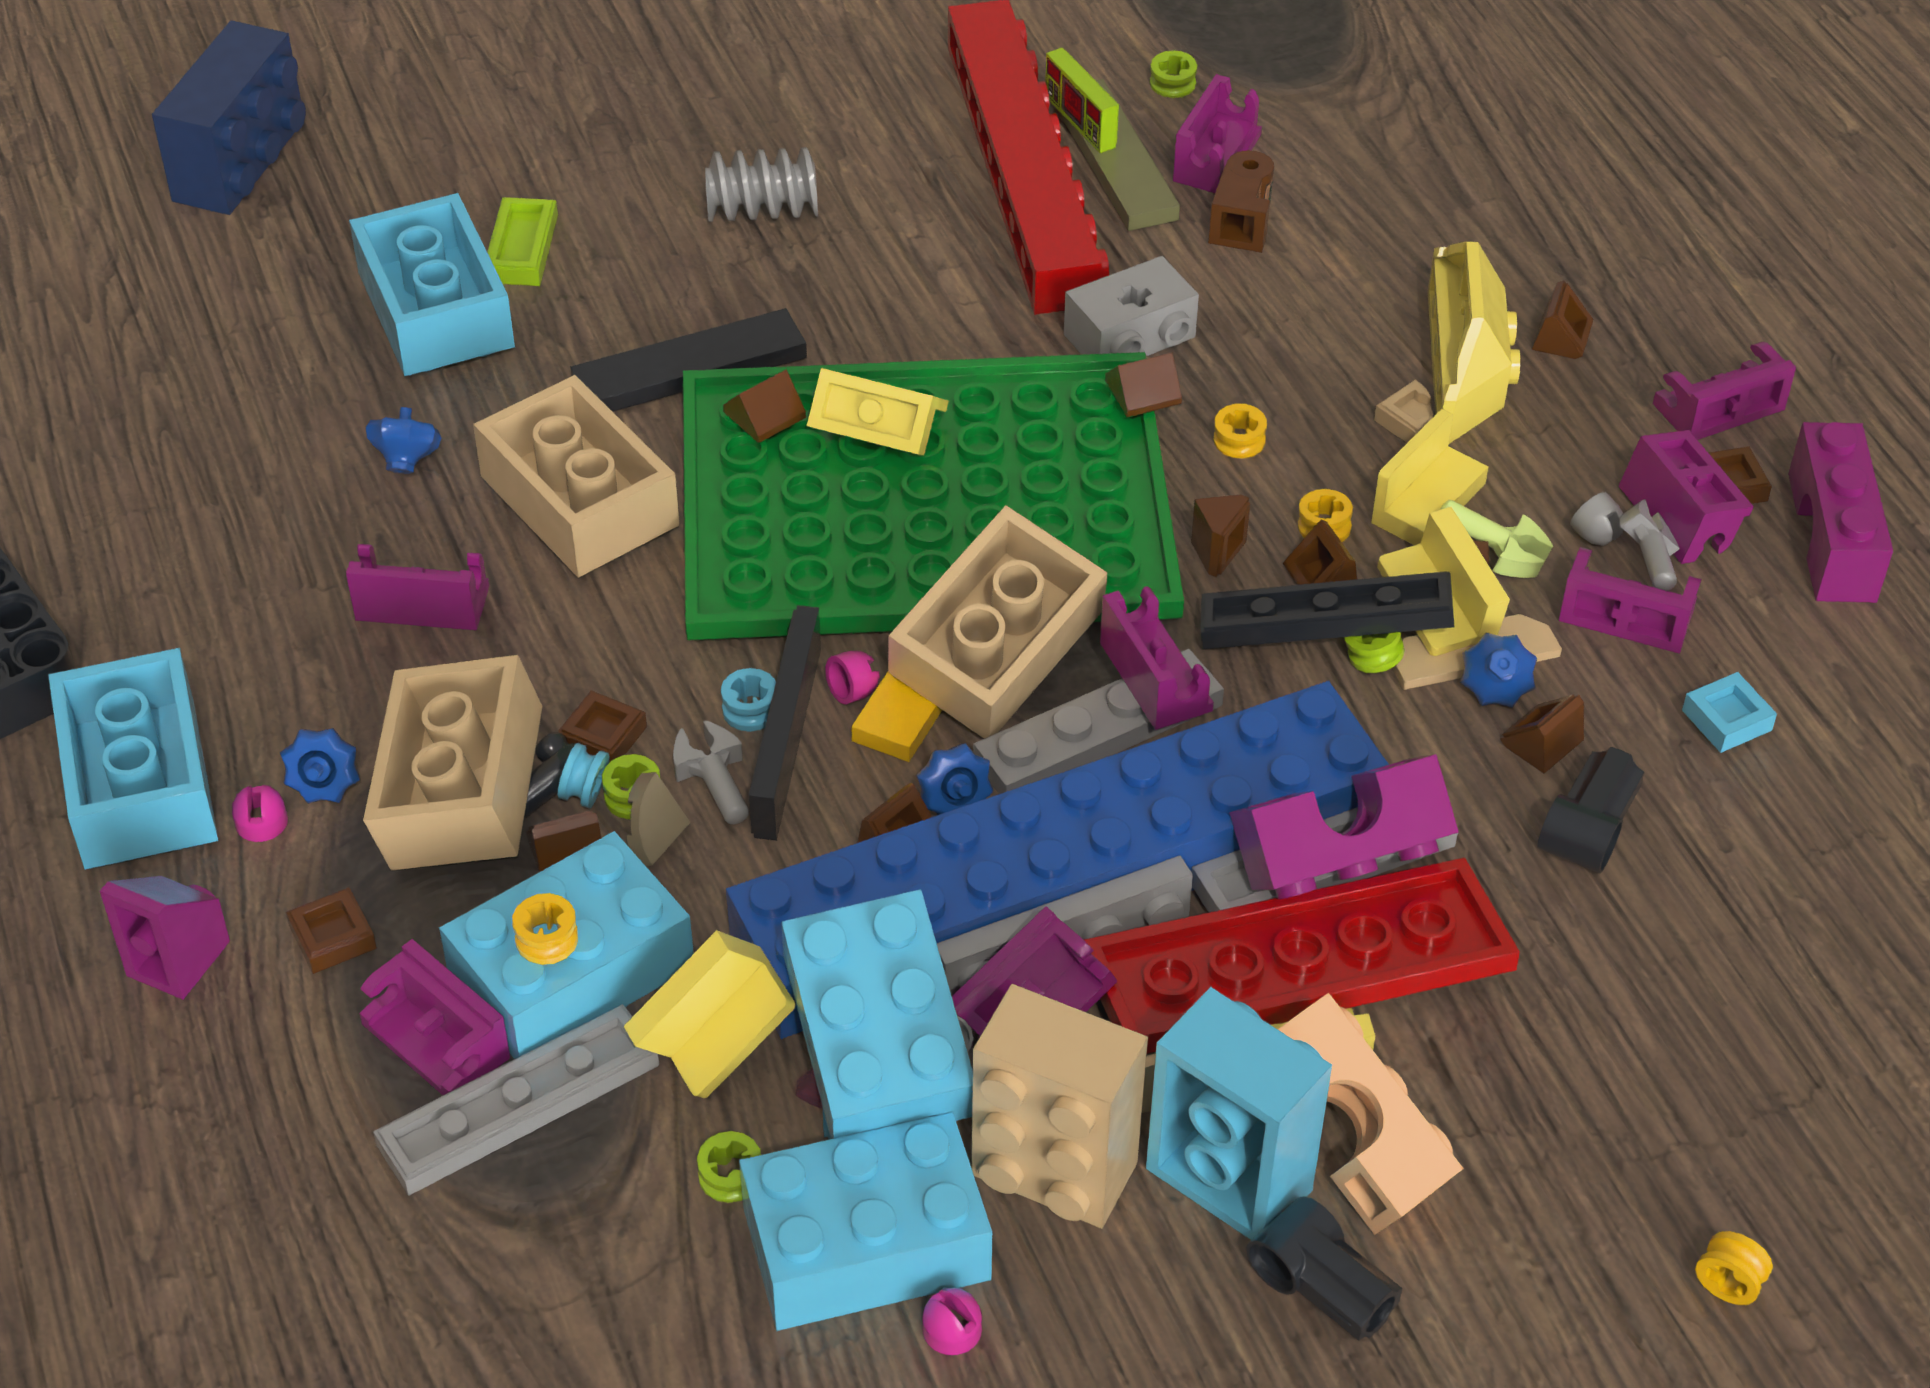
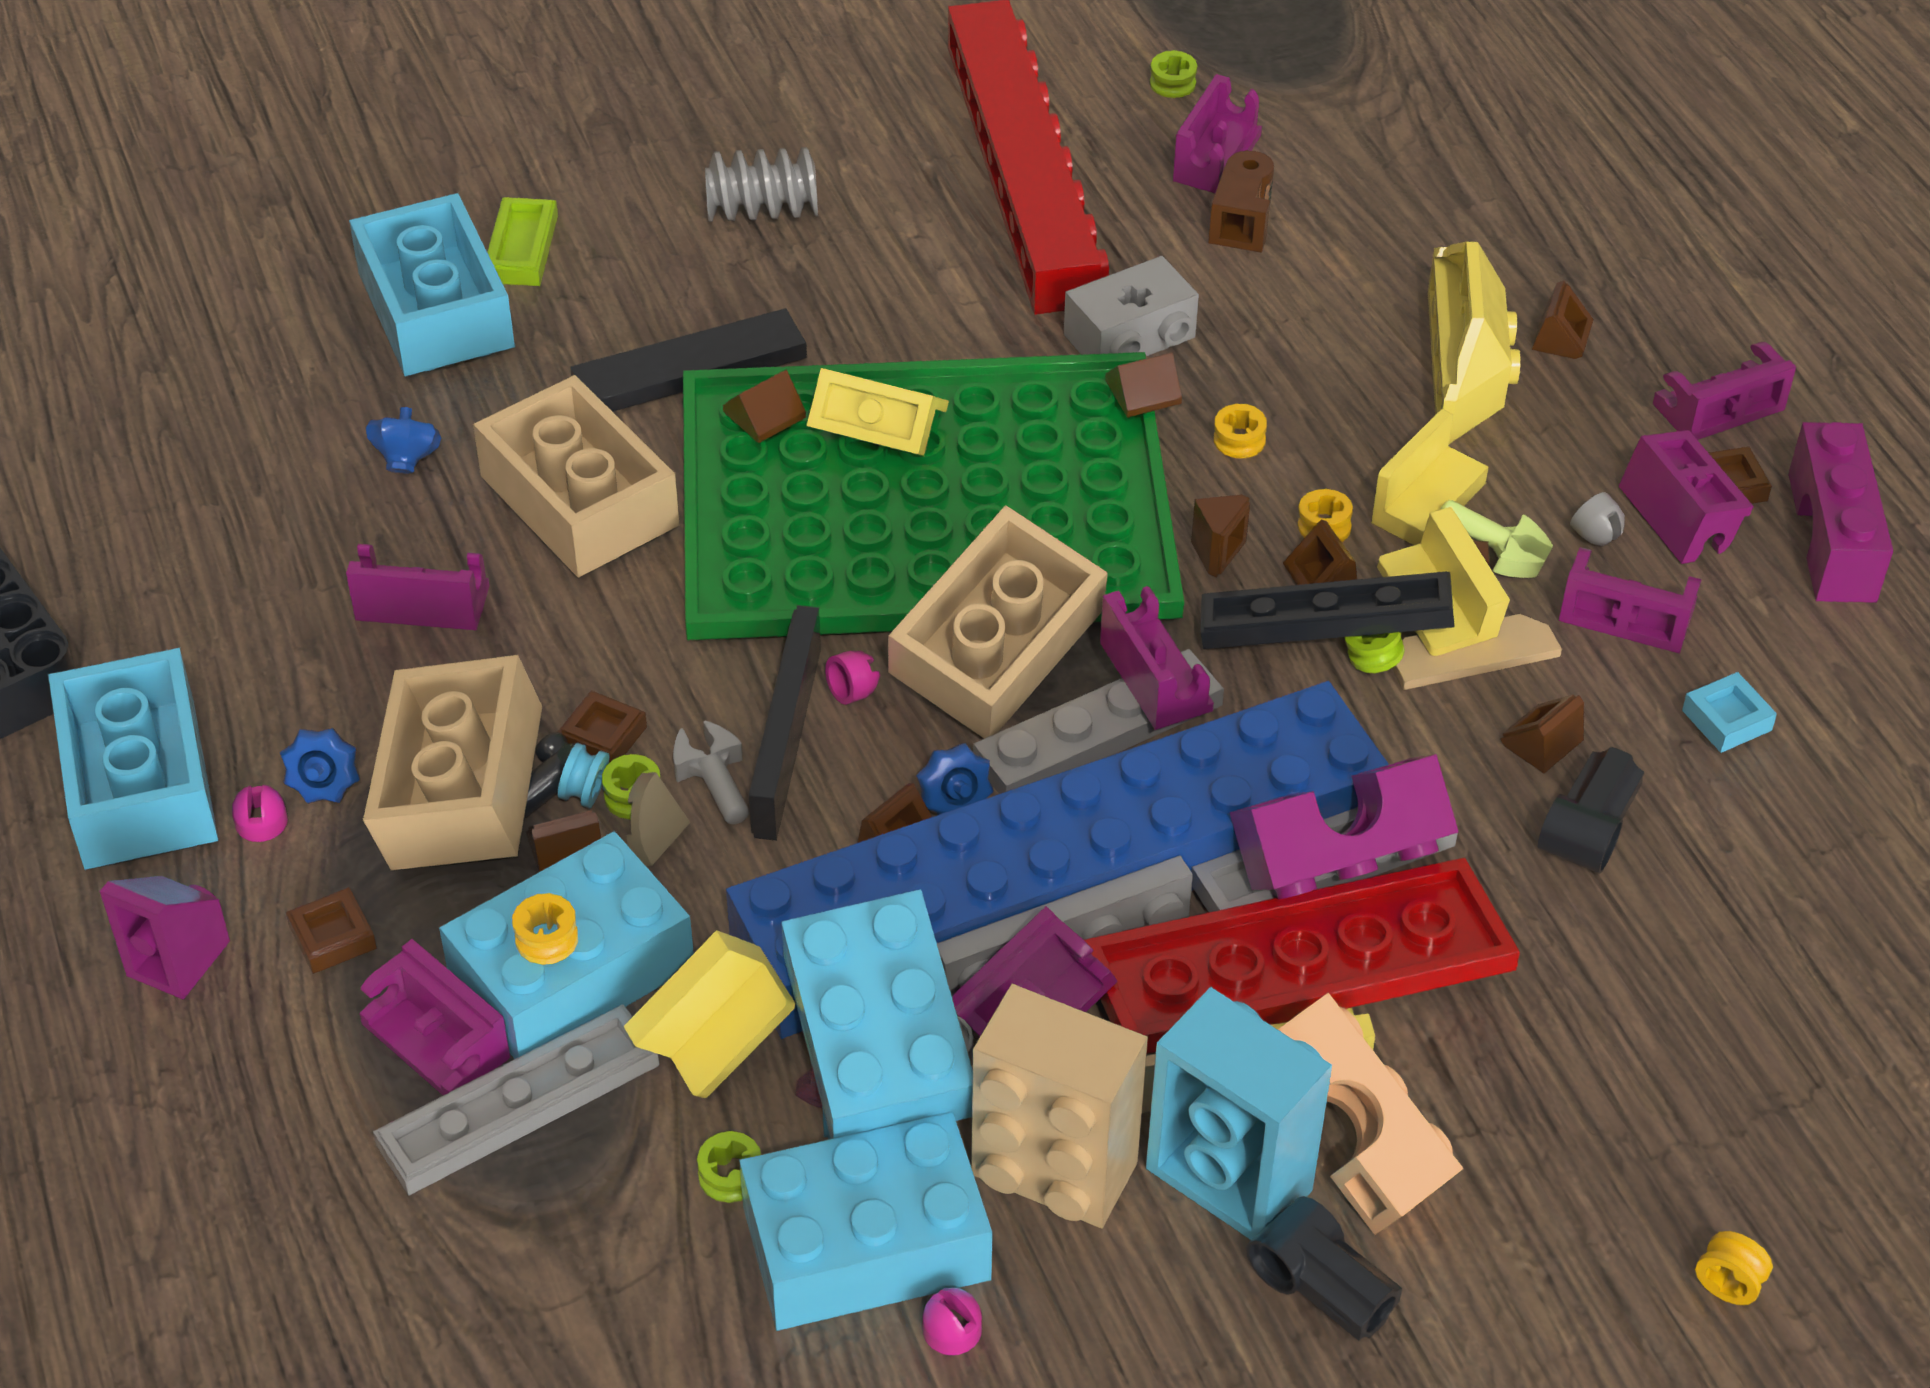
dark blue brick [152,20,306,215] -> none
medium azure bush [721,668,776,732] -> none
yellow tile [851,672,942,762] -> none
lime tile [1045,48,1119,153] -> none
olive tile [1056,79,1180,231] -> none
tan tile [1374,379,1434,443] -> none
blue piece [1460,632,1537,708] -> none
light grey bar [1620,499,1680,591] -> none

